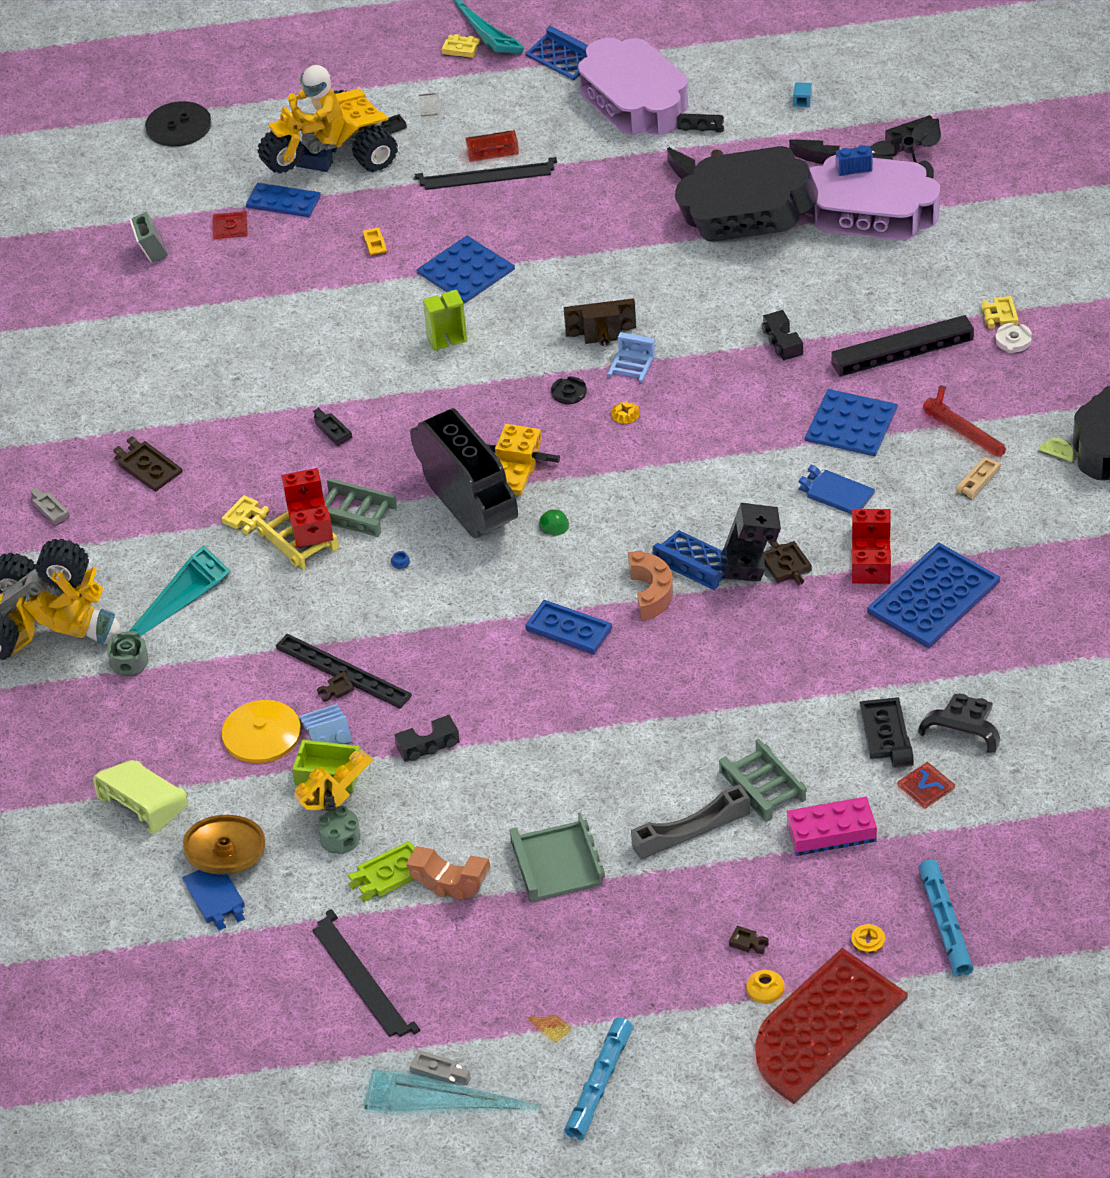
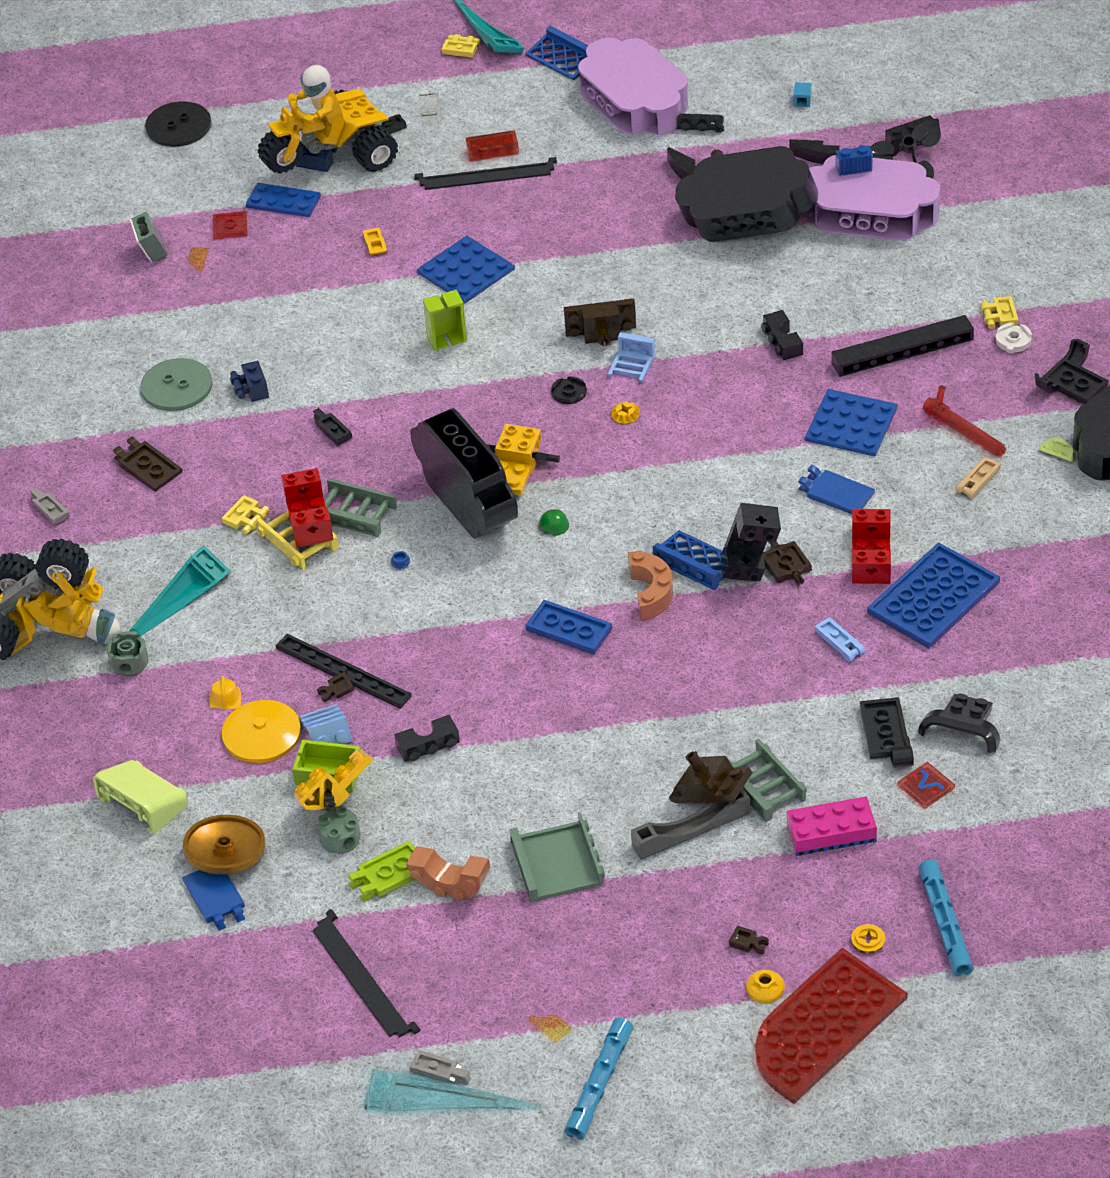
none -> sand green plate [141,358,213,411]
none -> clear yellow tile [188,247,209,272]
none -> yellow piece [210,676,241,710]
none -> dark blue brick [230,360,269,402]
none -> dark brown brick [669,751,753,803]
none -> light blue plate [815,617,865,663]
none -> black piece [1034,339,1109,404]

